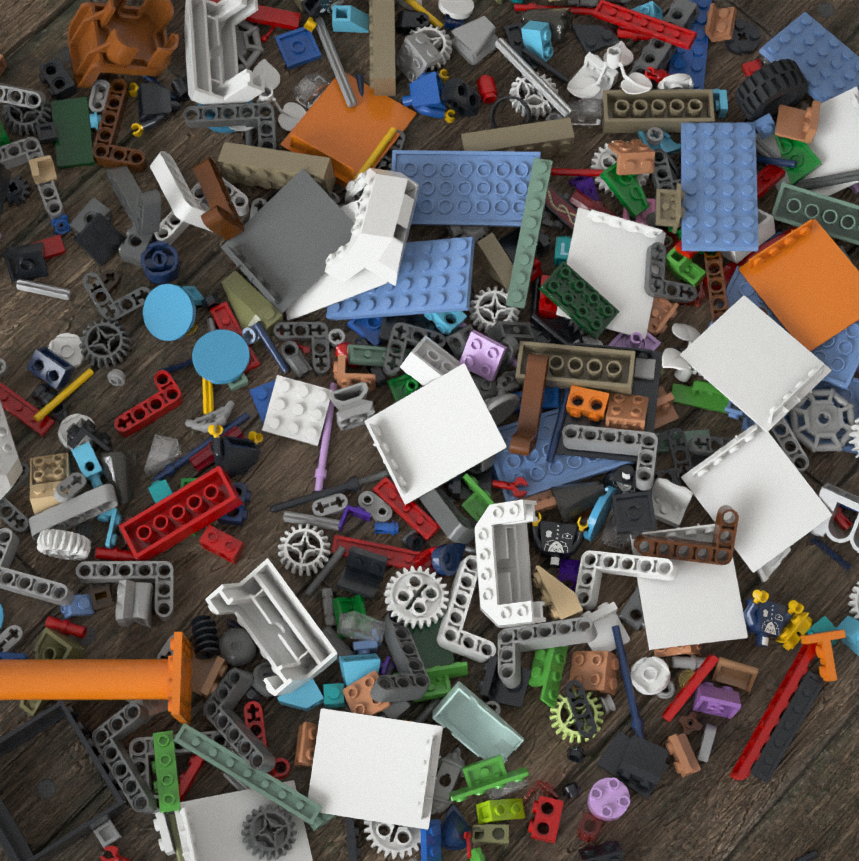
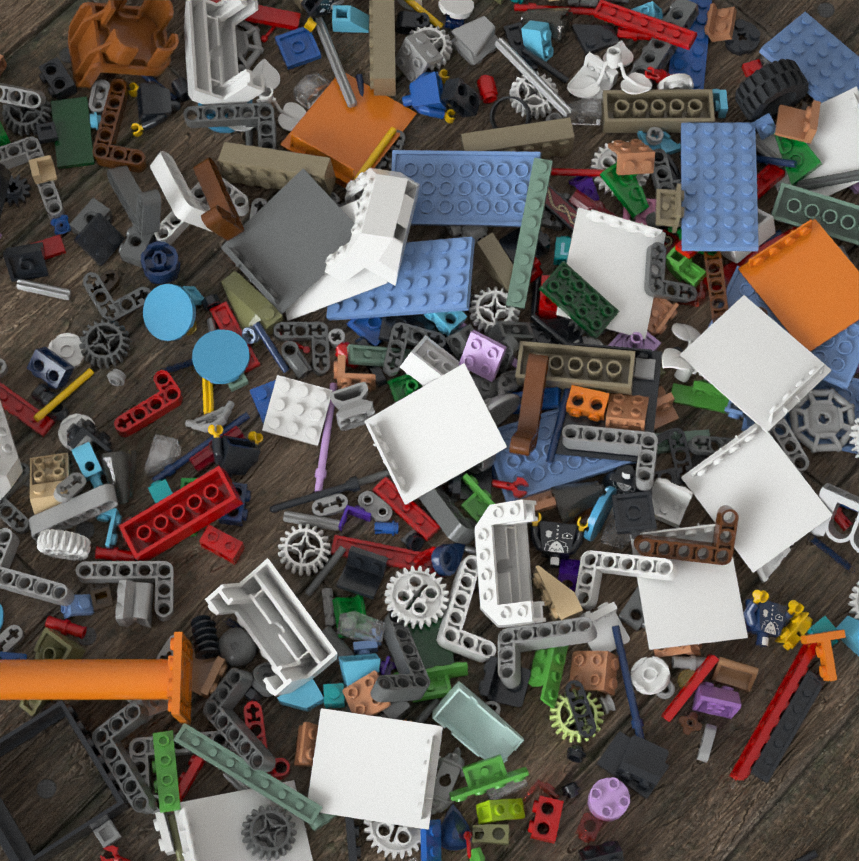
nougat bracket [666,733,701,778] -> none

